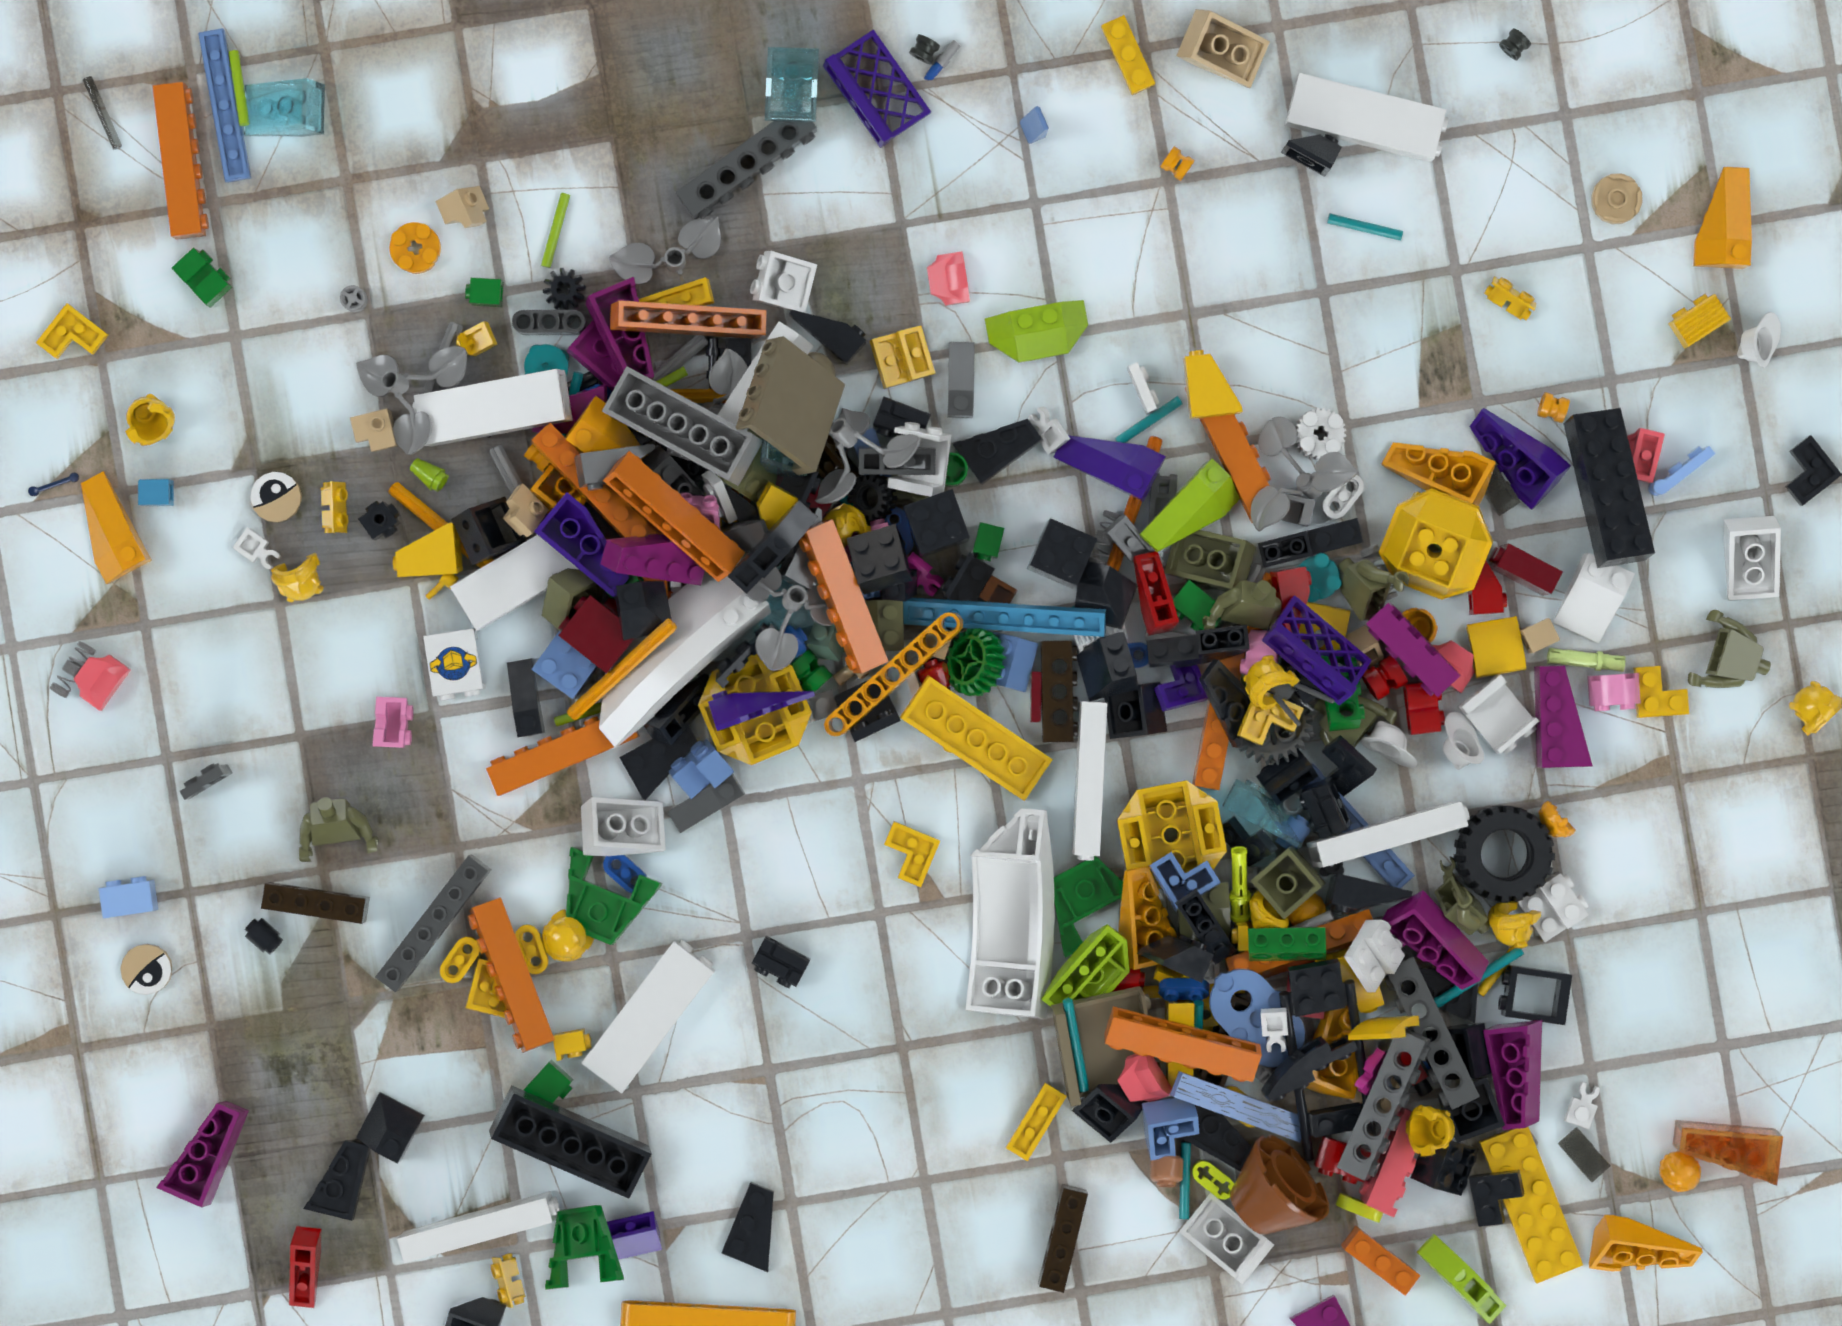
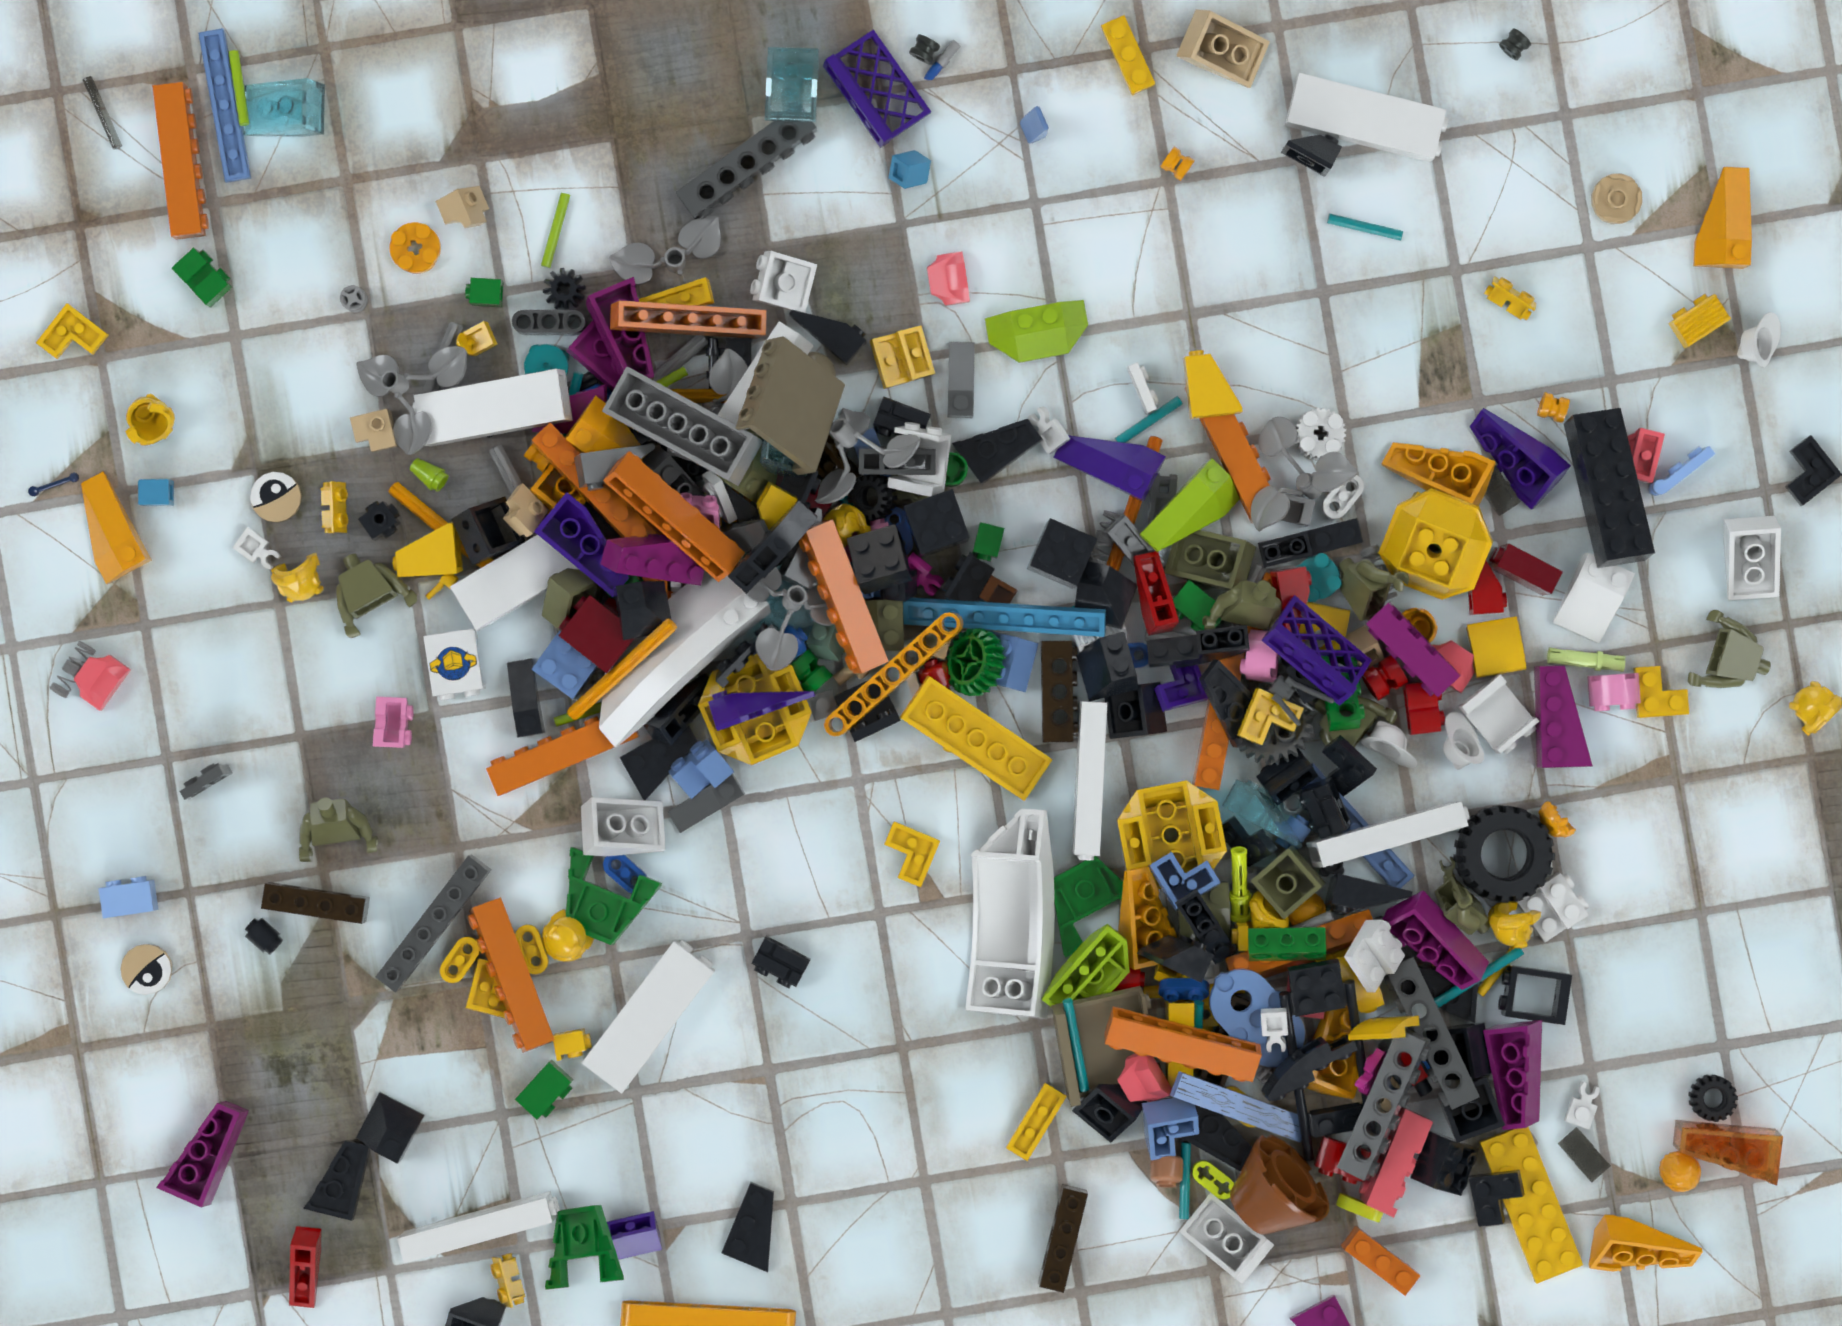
black brick [489,1085,652,1199] -> none
dark red tile [1030,672,1042,722] -> none
yellow helmet [1244,655,1300,711] -> none
yellow helmet [1406,1105,1455,1156] -> none
lime slope [1417,1234,1507,1324] -> none
tan panel [1520,618,1560,654] -> none
none -> olive torso [336,554,417,638]
none -> dark azure panel [888,150,931,189]
none -> black tyre [1688,1074,1738,1122]

